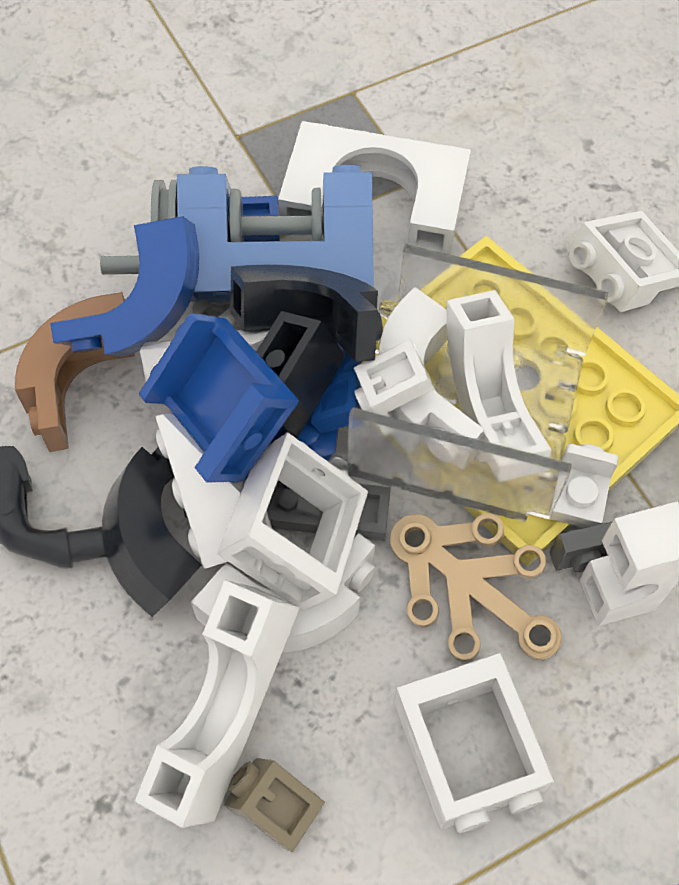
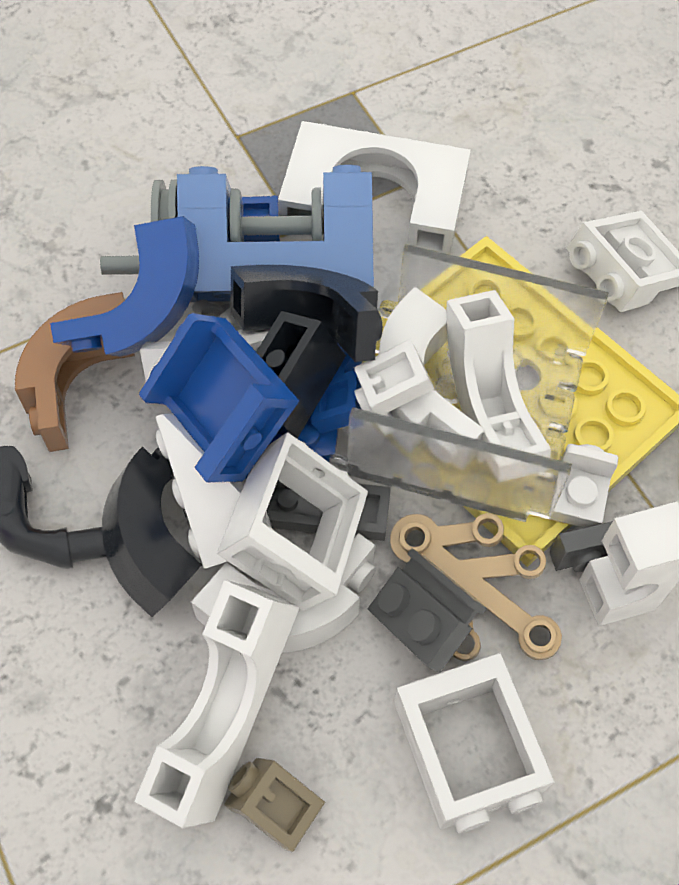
none -> dark grey plate [367,548,487,673]

